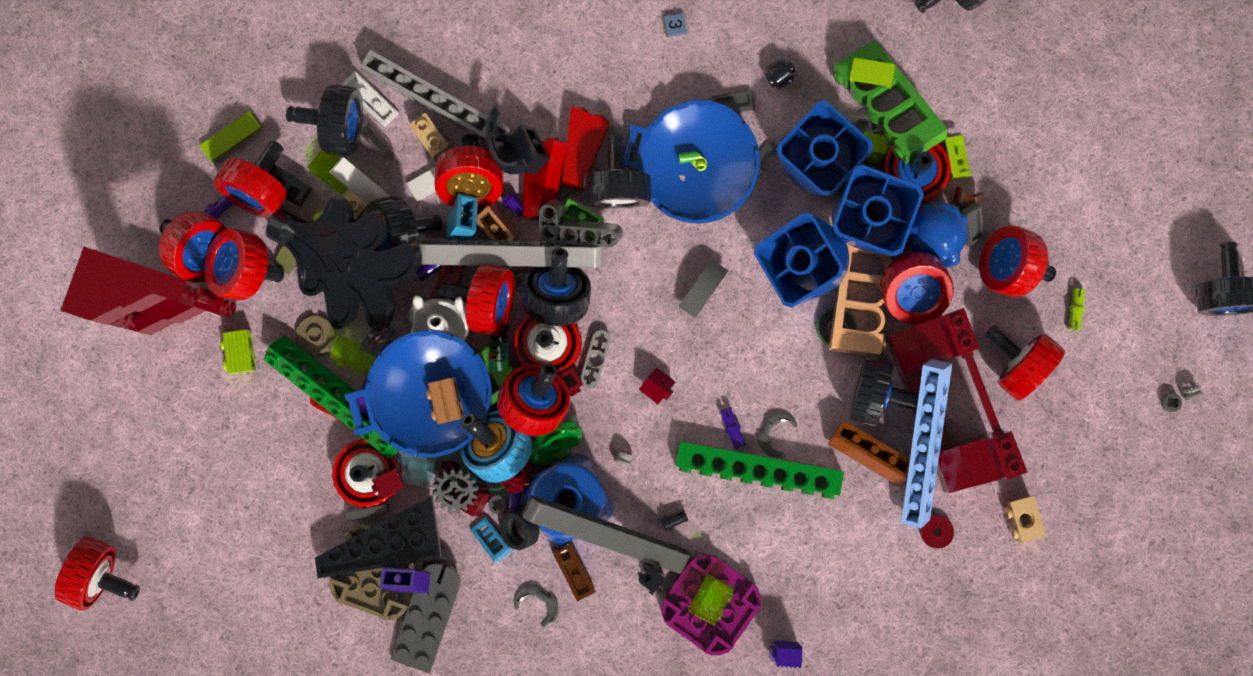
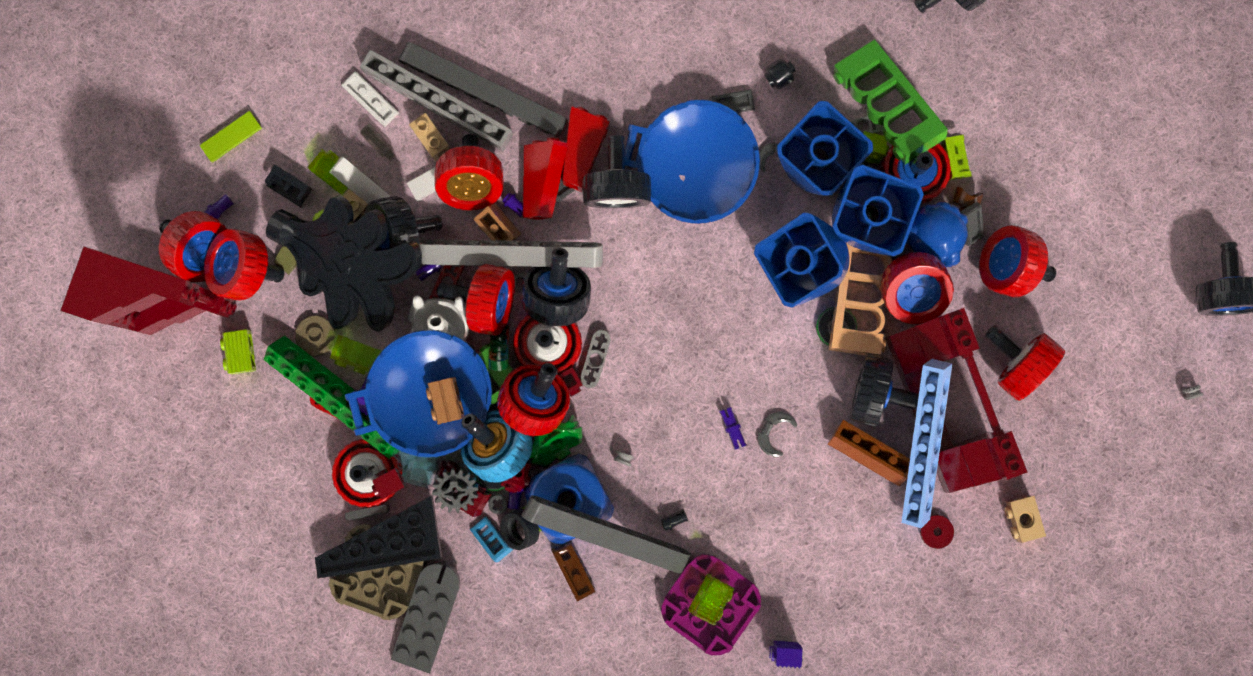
red wheel [54,537,140,611] -> none
red wheel [213,140,287,218] -> none
black wheel [286,85,363,155] -> none
tile [360,327,395,357] -> none
dark purple brick [380,567,431,593] -> none
dark azure torso [446,194,478,240] -> none
black piece [486,105,551,175] -> none
dark grey piece [514,585,559,627] -> none
dark grey beam [539,199,623,247] -> none
bright green brick [563,199,604,237] -> none
black hinge [638,562,665,595] -> none
dark red brick [639,367,676,405] -> none
sand blue tile [664,13,687,37] -> none
green brick [675,442,844,499] -> none
arm [678,151,707,171] -> none
dark grey brick [679,260,728,318] -> none
lime hinge [849,58,895,89] -> none
lime pin [1068,288,1086,331] -> none
dark grey bush [1161,393,1182,412] -> none
none -> dark grey beam [398,42,568,138]

